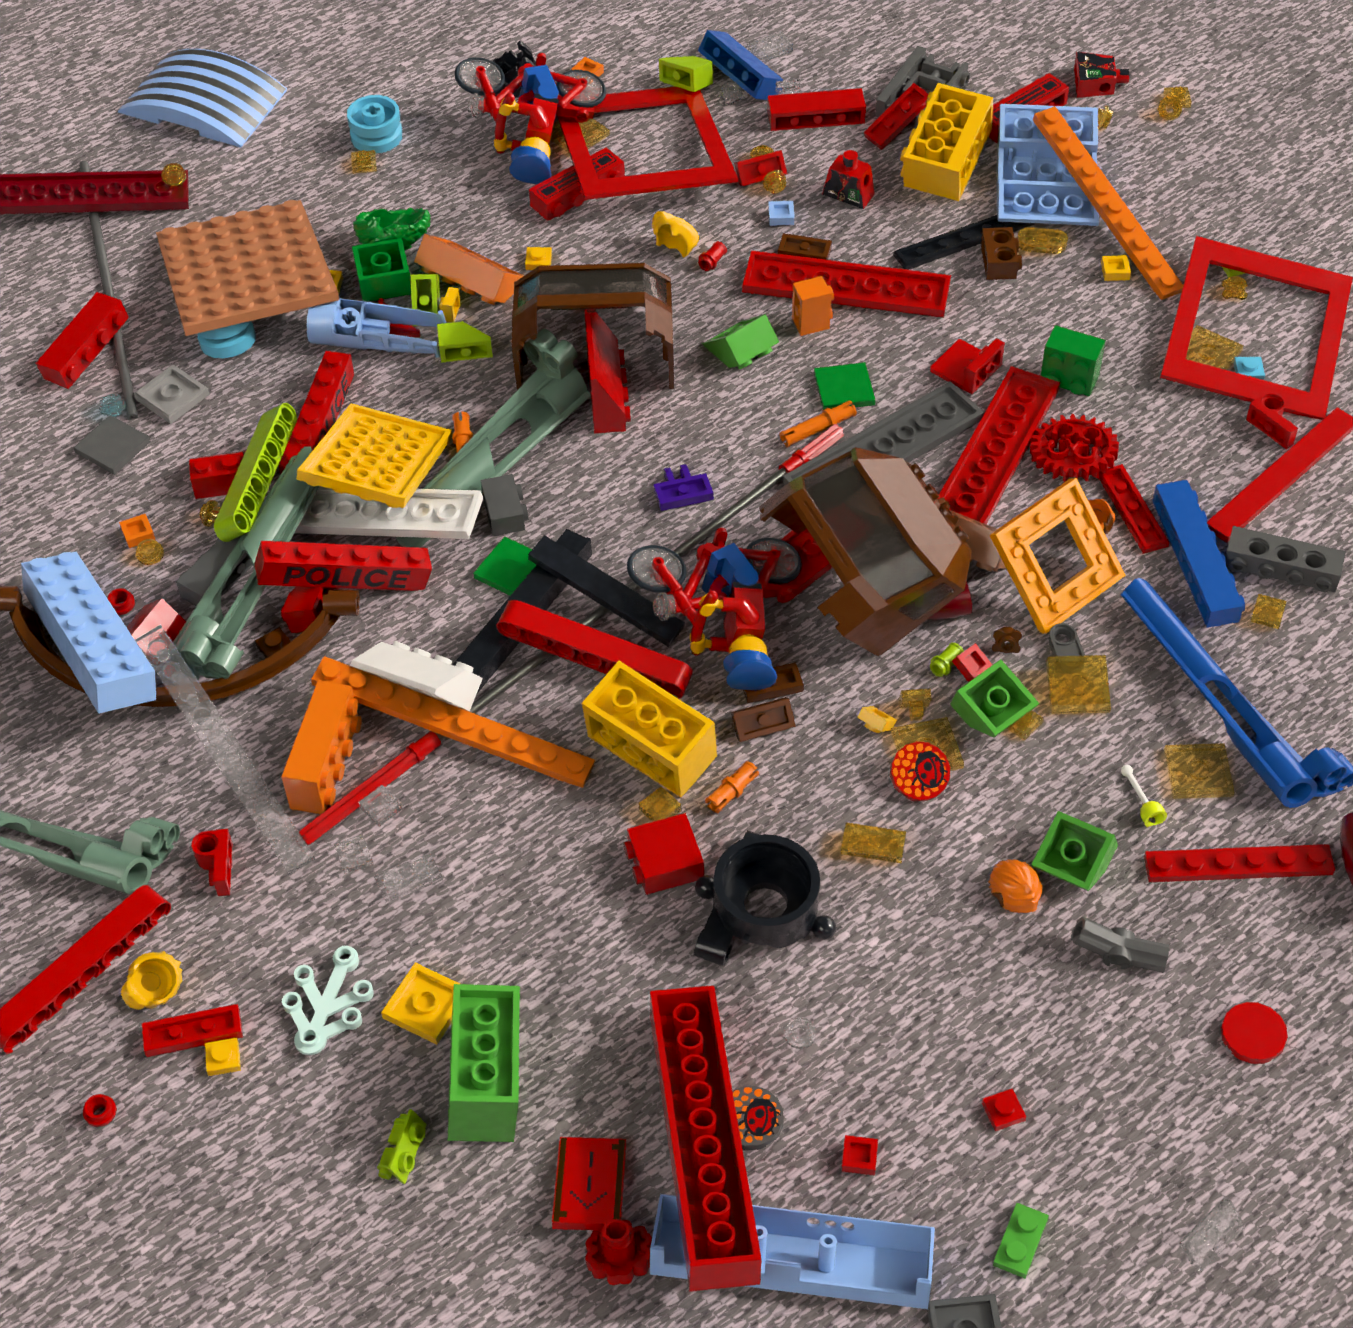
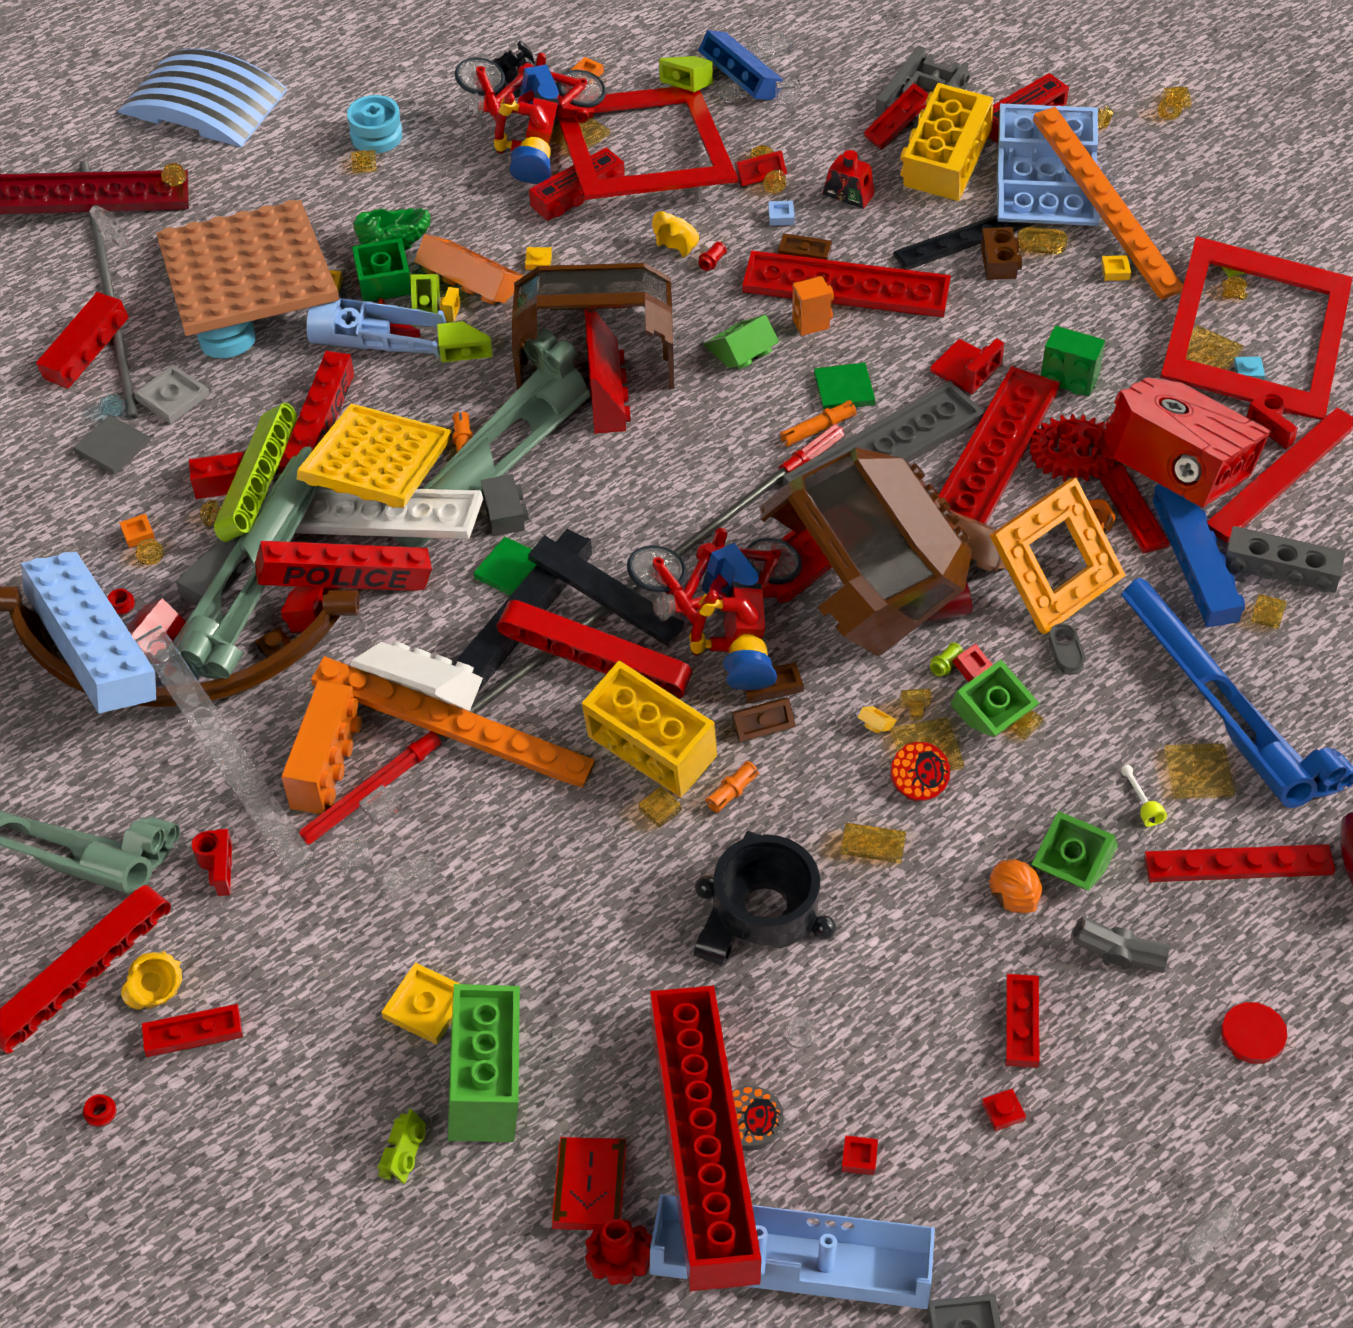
yellow plate [205,1038,241,1076] -> none
light aqua plant [282,946,374,1055] -> none
red brick [623,813,704,895] -> none
dark purple hinge [654,464,714,511] -> none
red brick [767,88,866,131] -> none
reddish brown plate [992,627,1022,653] -> none
bright green plate [993,1203,1049,1279] -> none
clear yellow tile [1046,655,1111,714] -> none
torso [1074,52,1129,98] -> none
none -> clear plate [89,205,131,248]
none -> red plate [1005,974,1040,1068]
none -> red piece [1104,377,1271,508]

